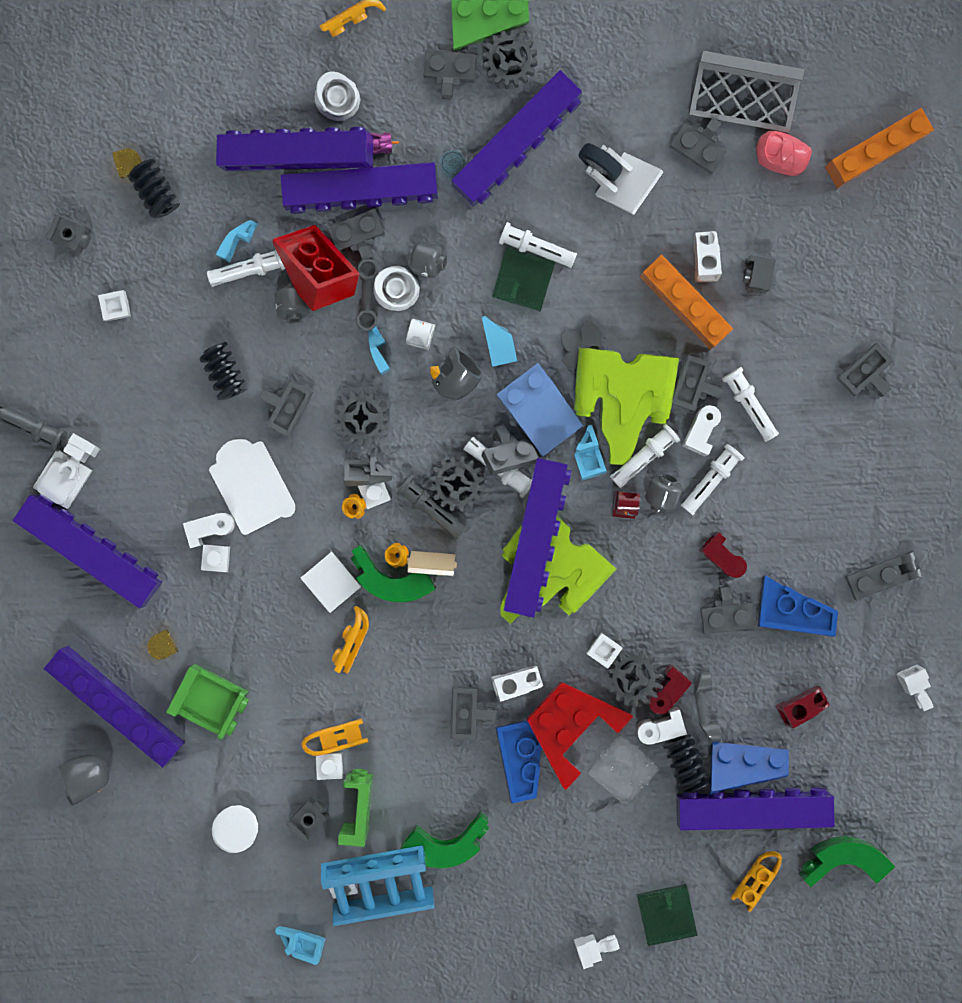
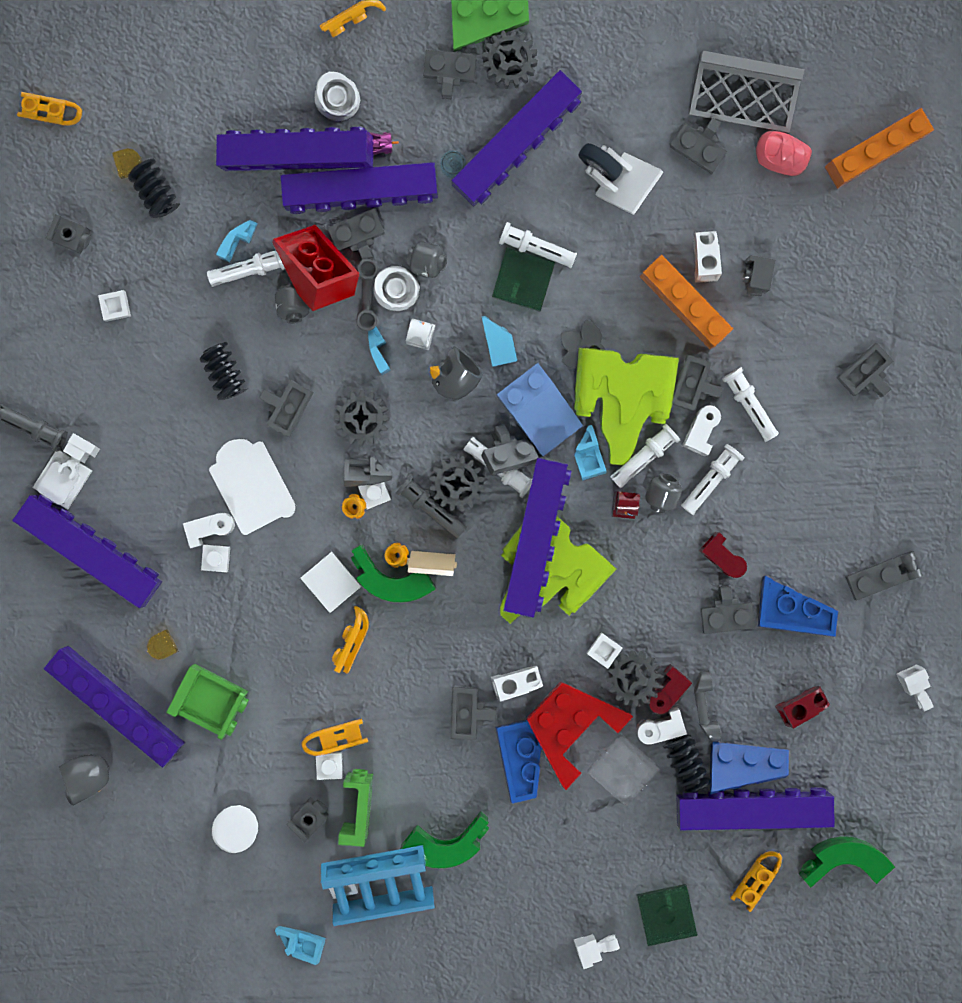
none -> light orange piece [17,92,82,126]

